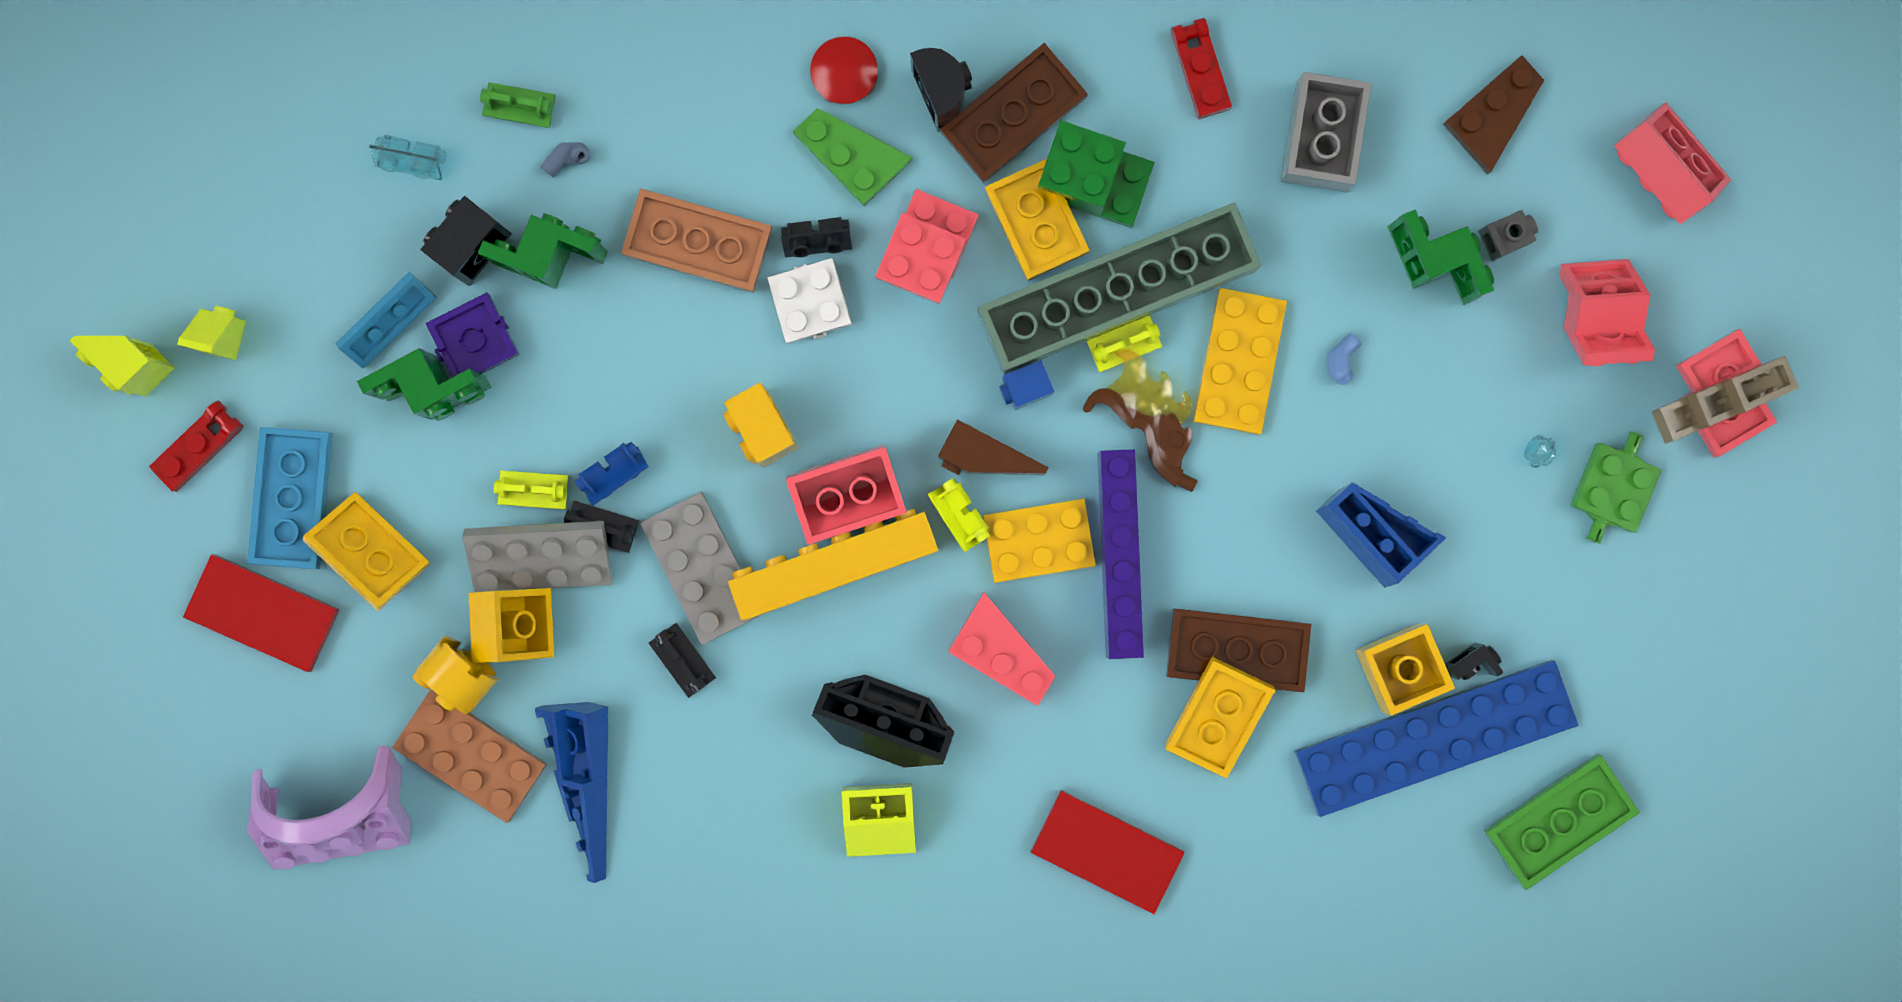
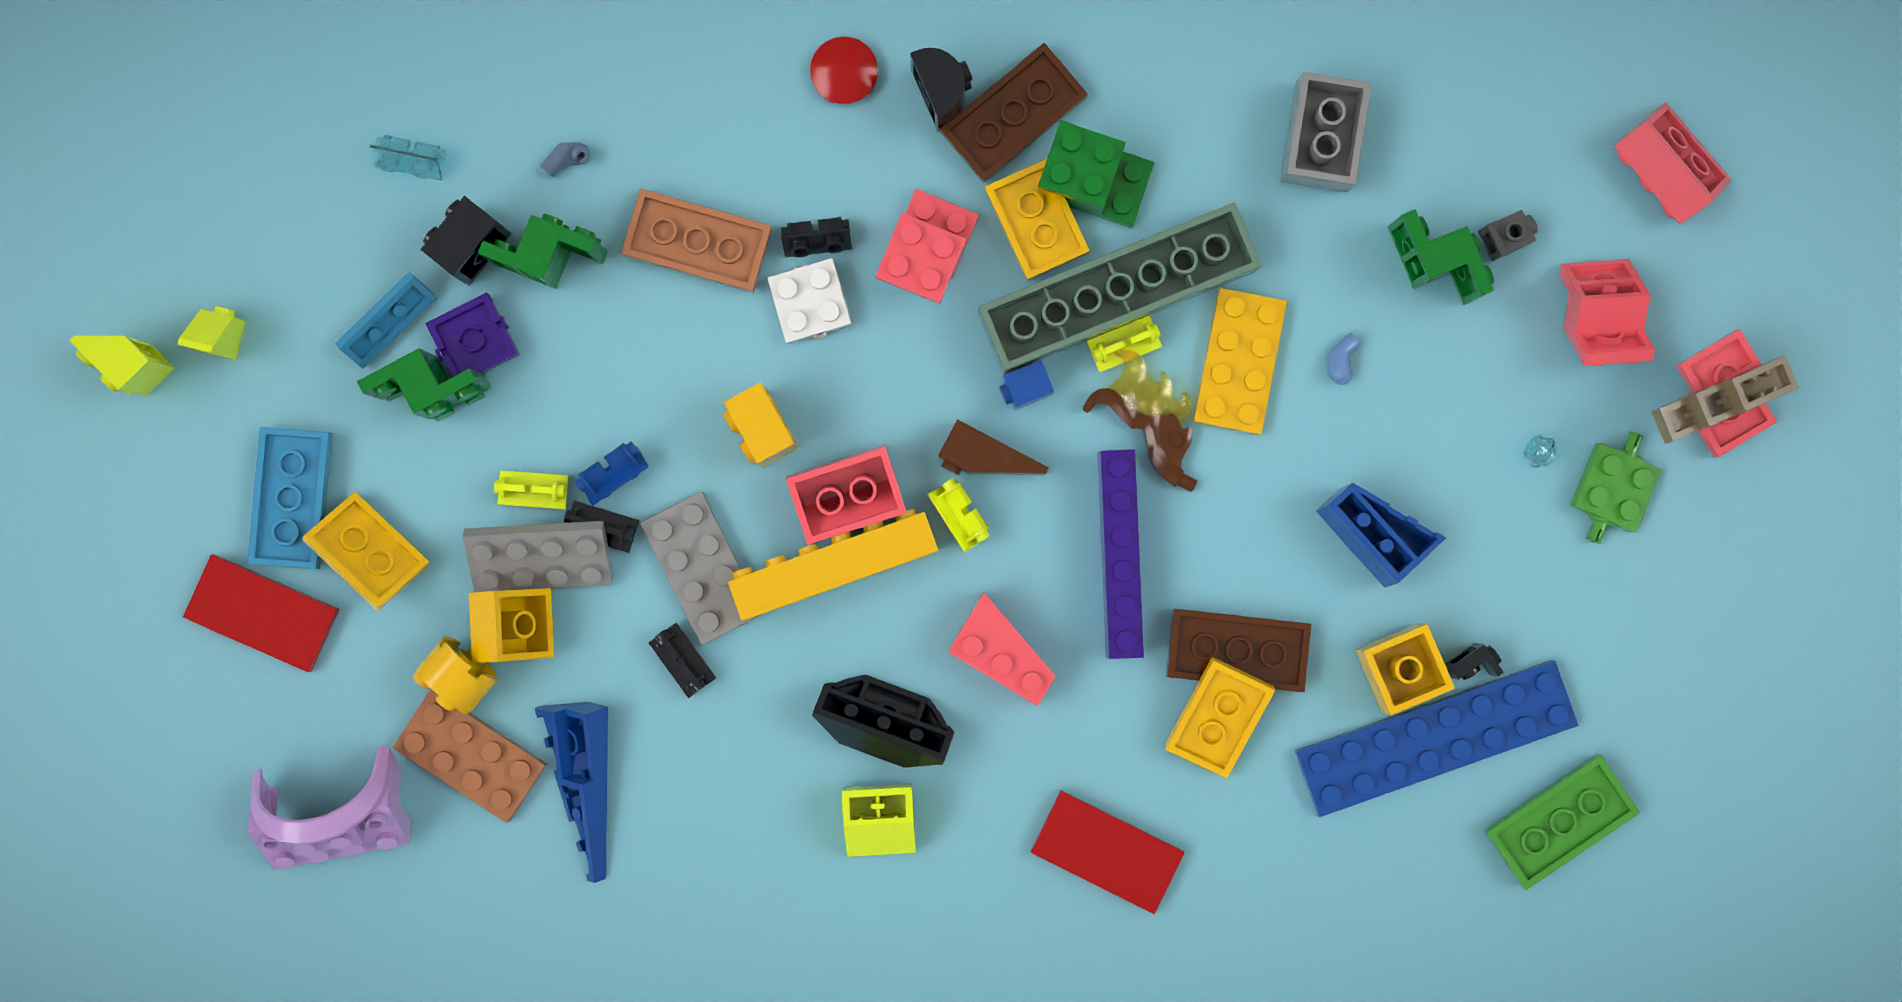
red plate [149,400,244,492] -> none
bright green hinge [480,82,556,128] -> none
bright green wing [793,108,913,206] -> none
yellow plate [983,498,1096,583] -> none
red plate [1171,17,1232,120] -> none
reddish brown wing [1443,55,1544,175] -> none

